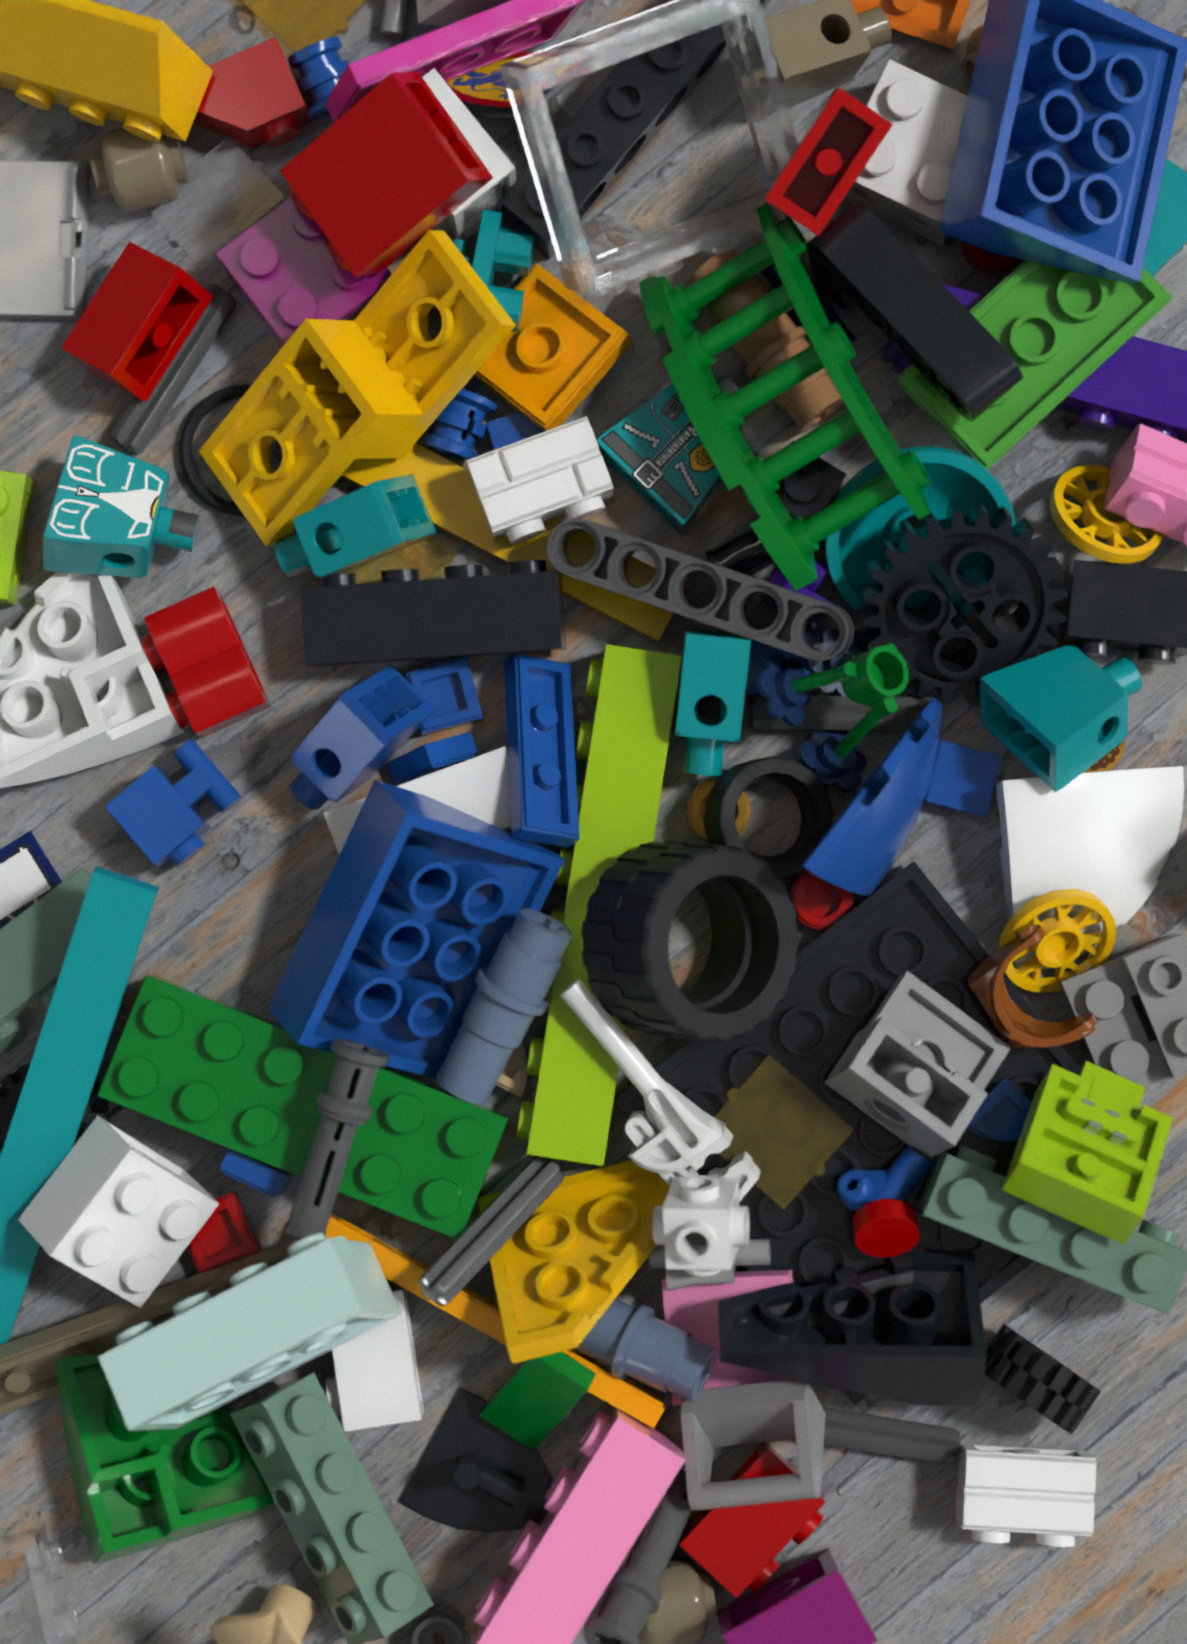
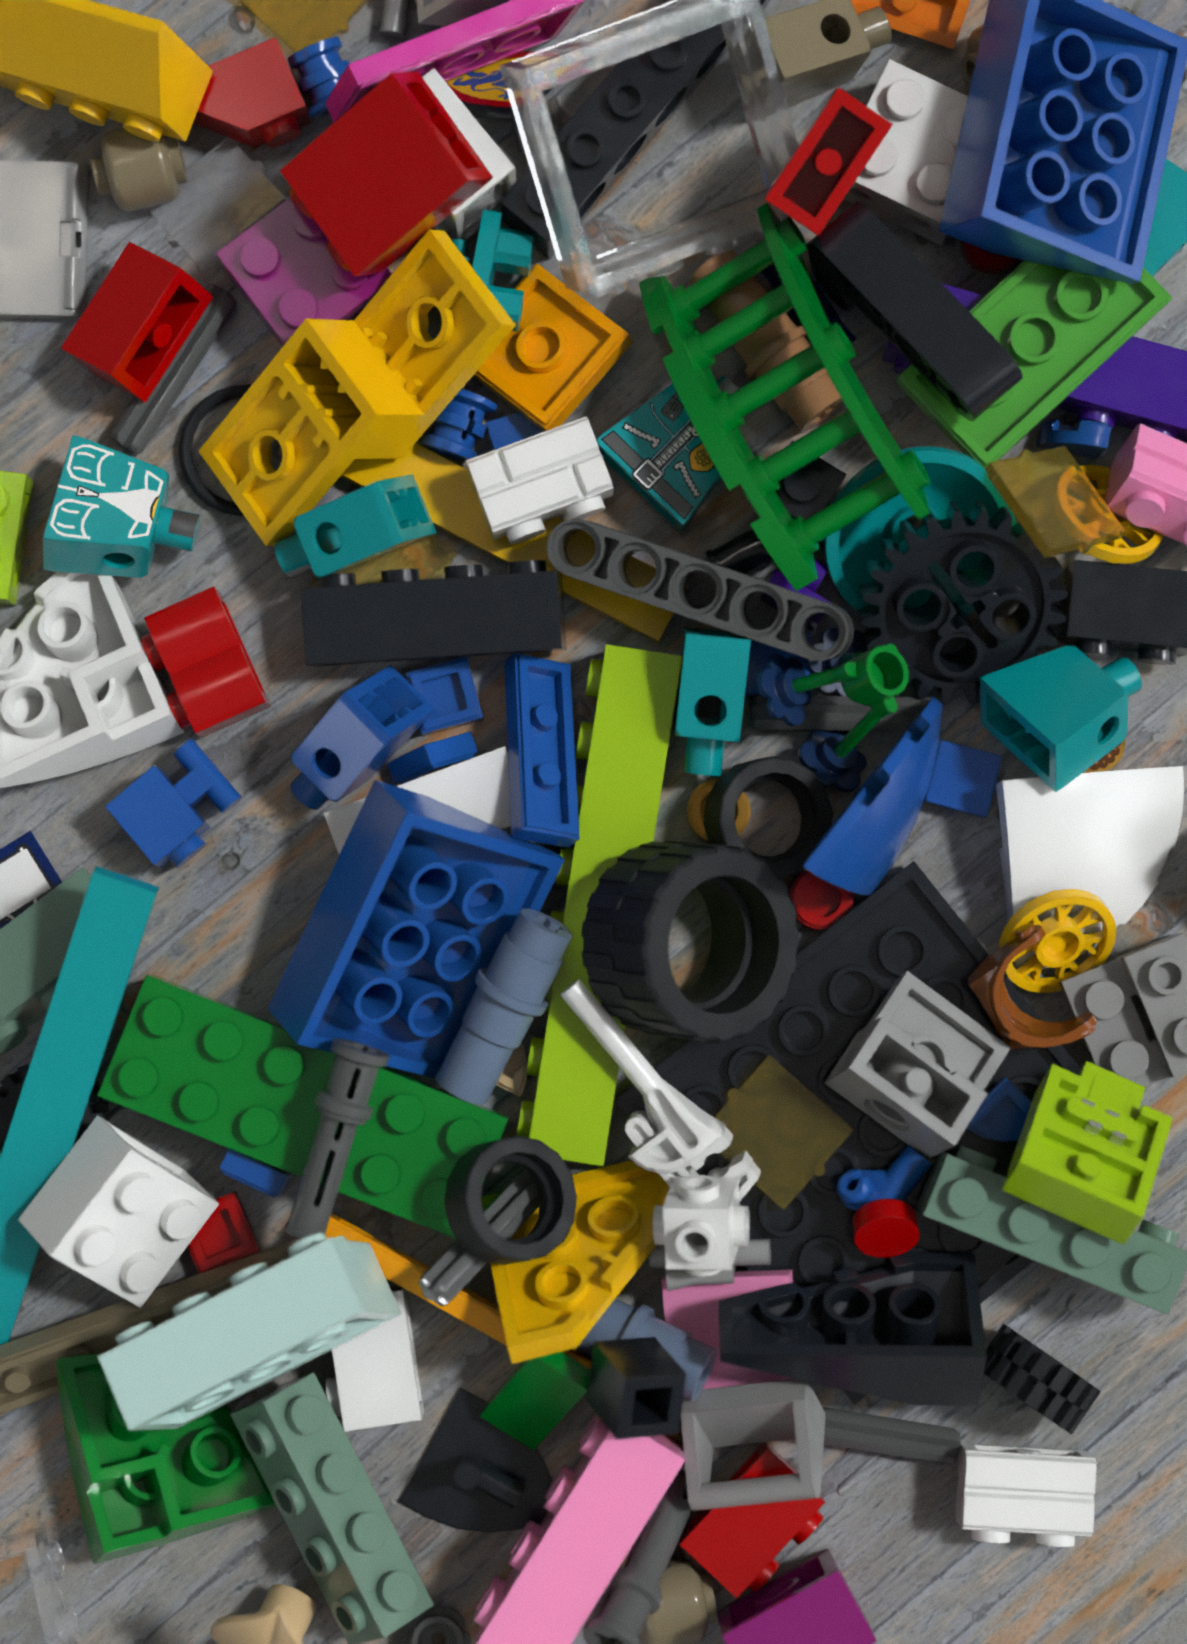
none -> black tyre [444,1135,577,1265]
none -> black brick [586,1337,686,1439]
none -> clear yellow piece [985,446,1125,558]
none -> blue tile [1036,420,1112,459]

